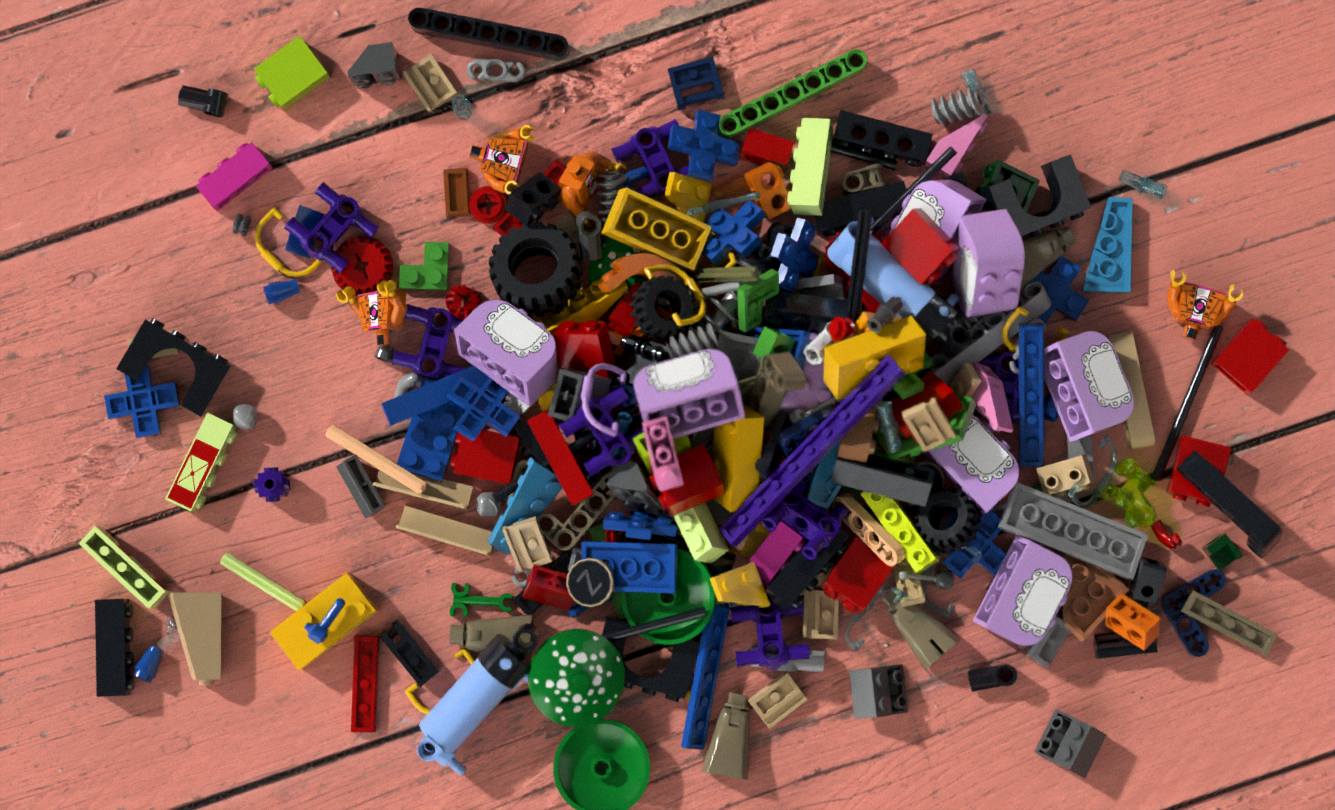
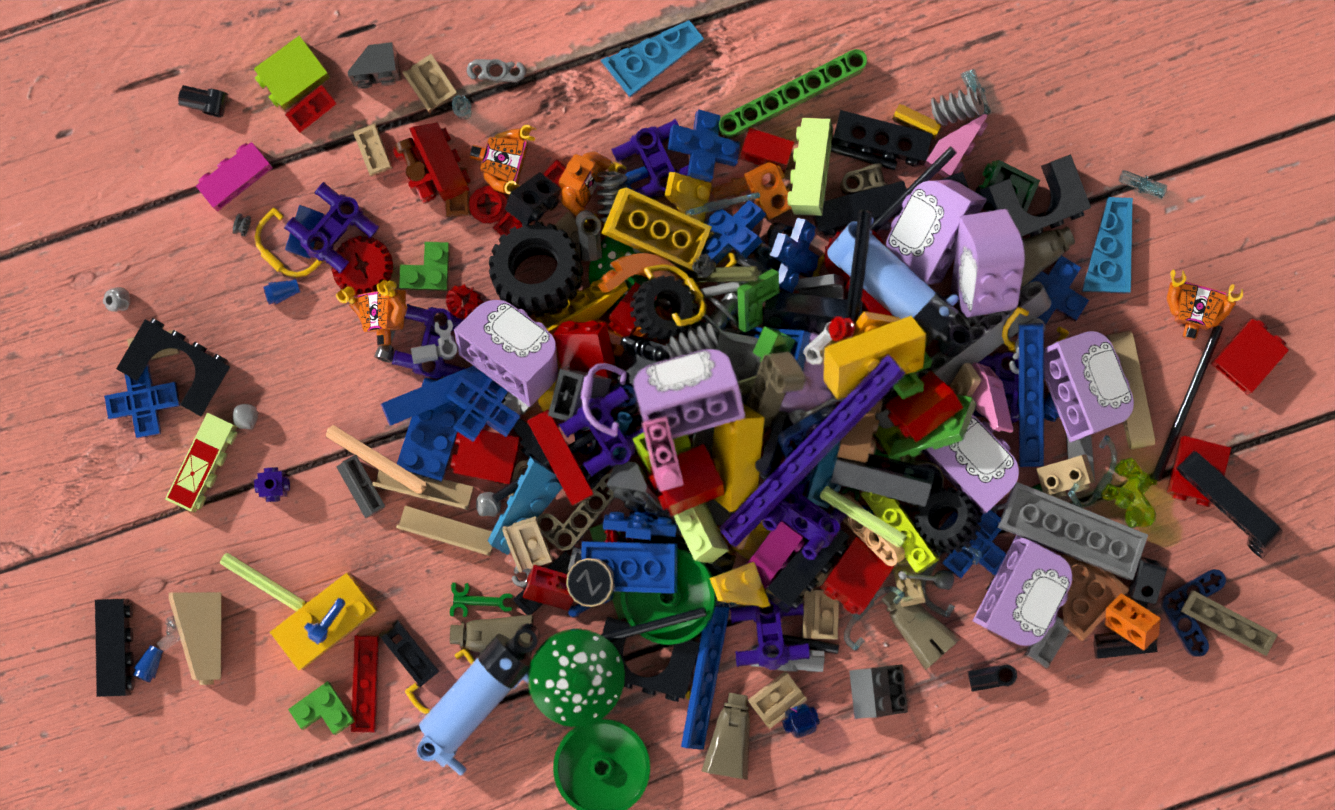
yellowish green brick [79,526,171,609] -> none
light grey arm [394,371,424,398] -> none
black beam [408,8,569,61] -> none
dark blue plate [668,57,724,111] -> none
dark grey axle [867,297,903,333] -> none
clear light blue pin [876,401,903,452] -> none
red brick [881,208,961,285] -> none
tan plate [902,398,956,452] -> none
dark grey slope [1034,709,1106,778] -> none
red arm [1150,519,1182,549] -> none
dark green panel [1202,533,1243,570] -> none
none -> light grey piece [103,287,130,312]
none -> red hinge [285,85,337,133]
none -> bright green plate [288,681,355,736]
none -> tan plate [353,124,393,177]
none -> hips [393,138,436,204]
none -> red slope [409,122,471,202]
none -> light grey bar [411,320,457,364]
none -> dark azure wing [600,20,704,98]
none -> dark grey bush [692,254,716,278]
none -> black bar [782,634,839,654]
none -> clear blue head [782,704,820,739]
none -> yellowish green axle [820,486,906,547]
none -> yellow slope [892,104,941,139]

